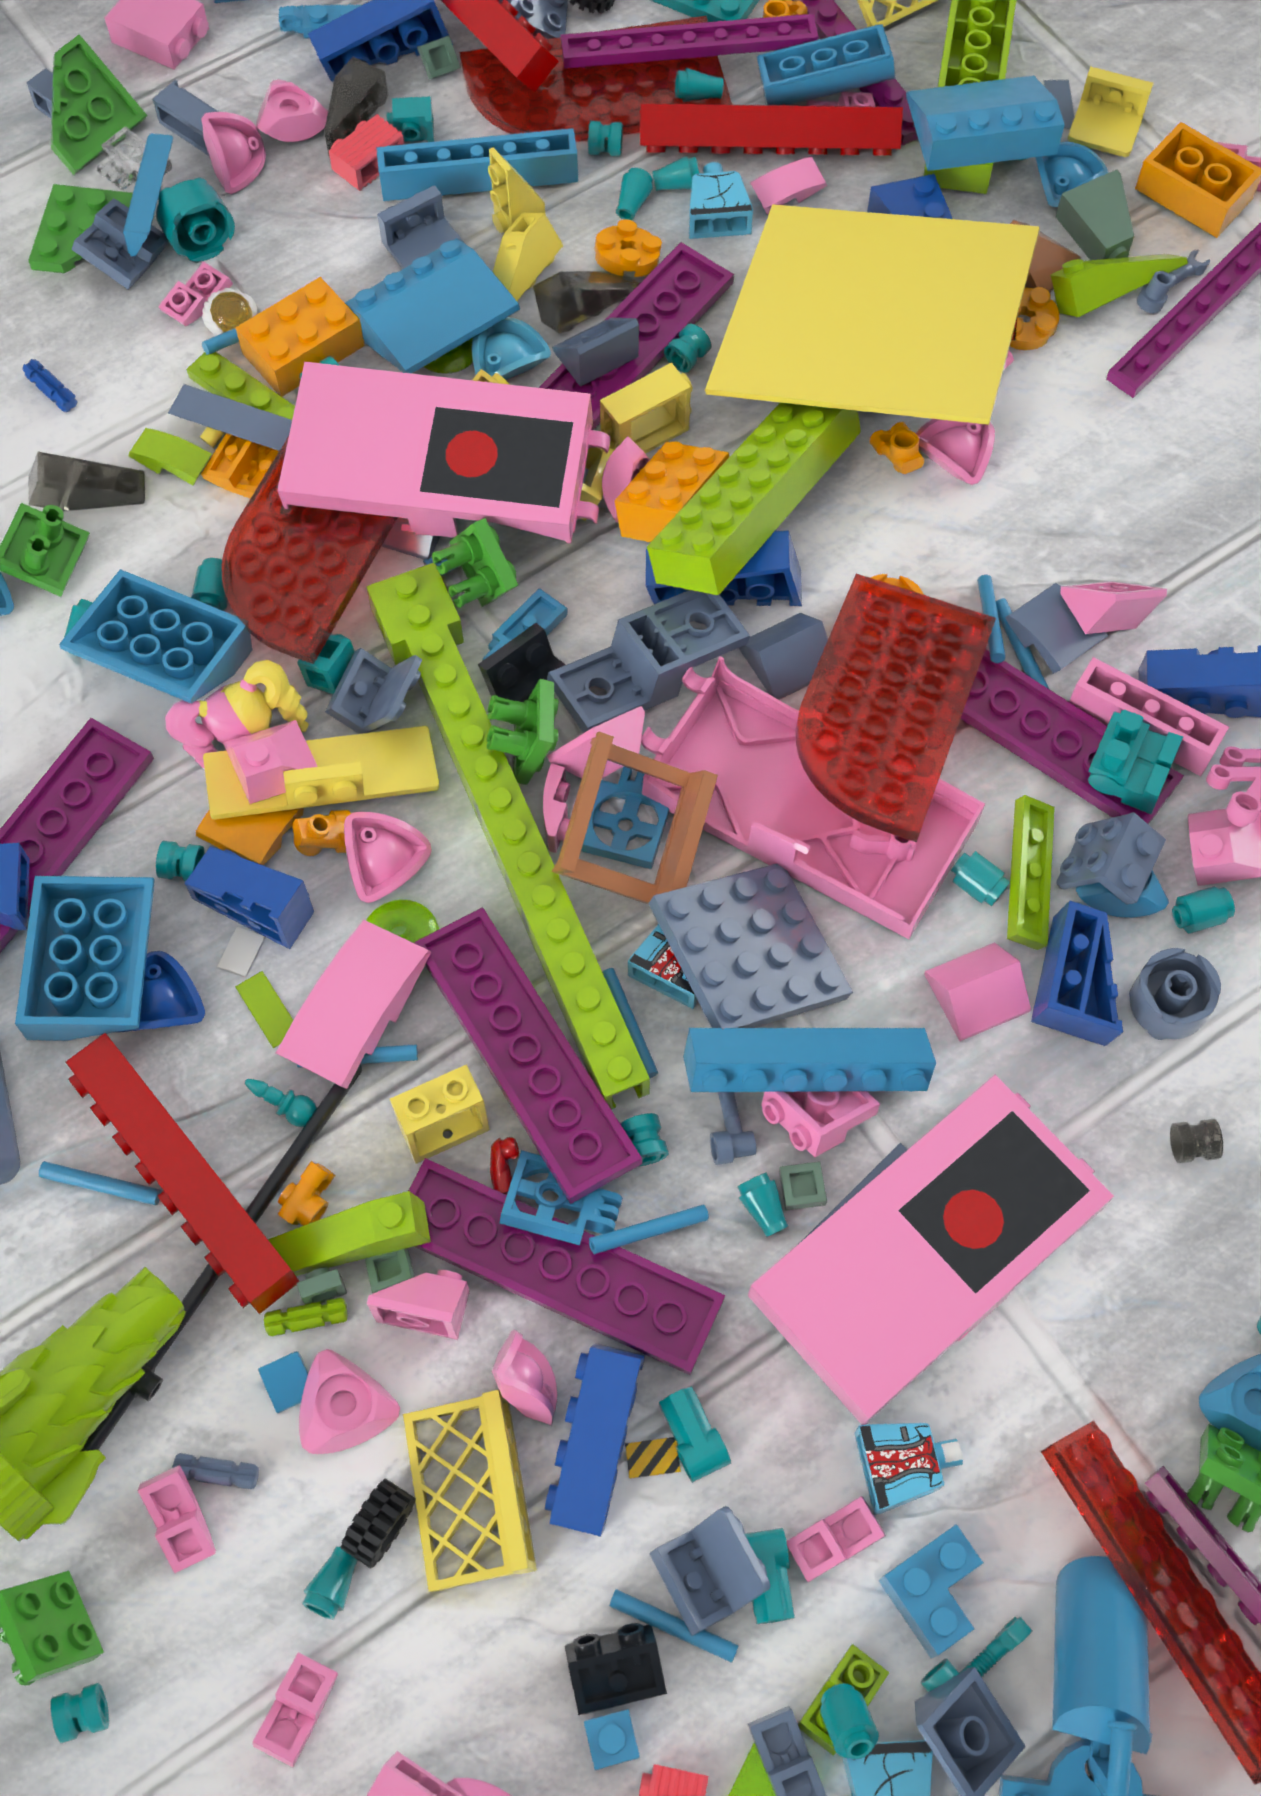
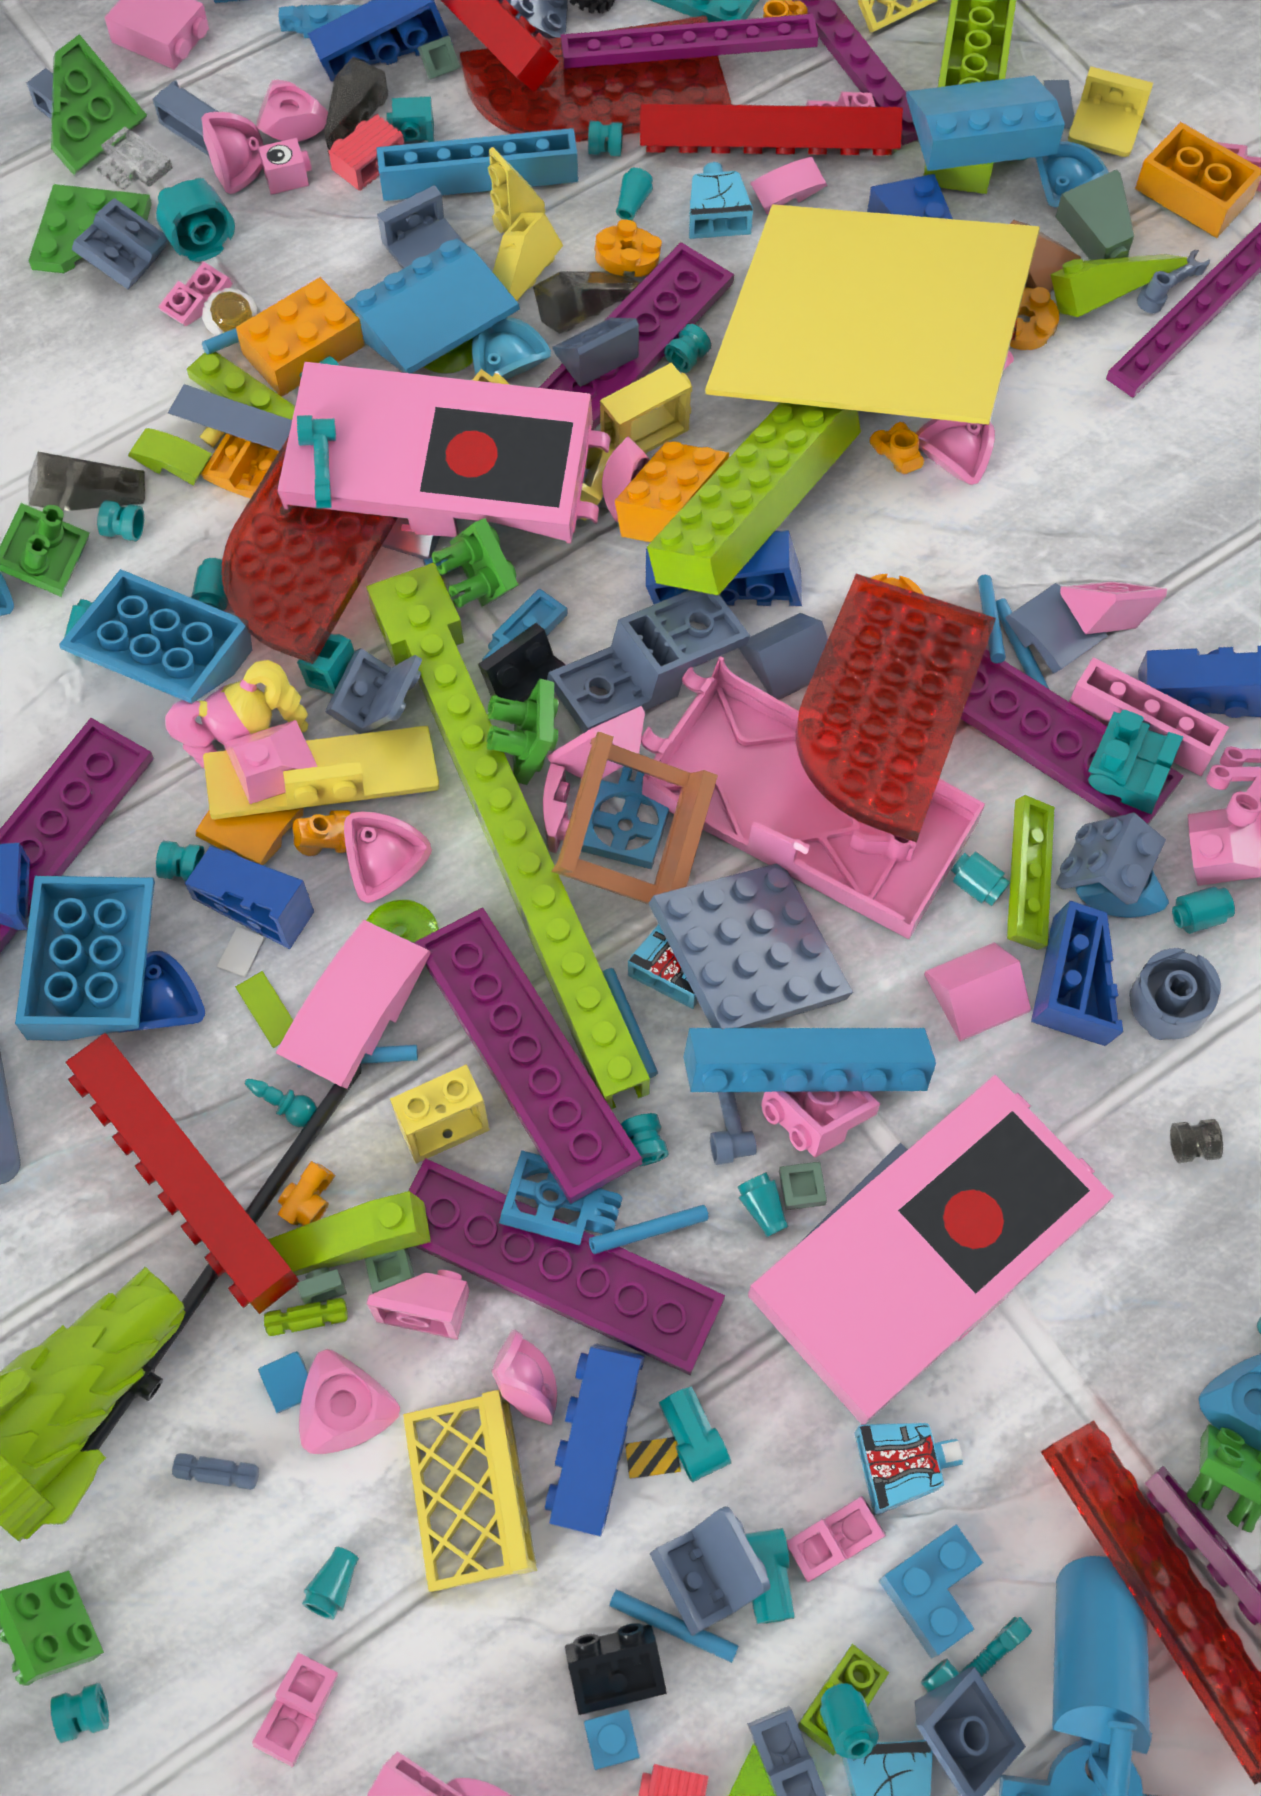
blue axle [22,359,77,412] -> none
dark azure bar [39,1161,161,1206] -> none
dark azure slope [123,133,173,257] -> none
bright pink slope [138,1465,216,1573] -> none
black tyre [340,1478,416,1569] -> none
red arm [490,1137,519,1195] -> none
teal cone [652,155,700,191] -> none
teal cone [675,68,724,102] -> none
dark azure brick [756,24,895,106] -> none
none -> teal wheel [97,500,145,542]
none -> bright pink brick [258,138,312,195]
none -> teal brick [297,415,336,508]

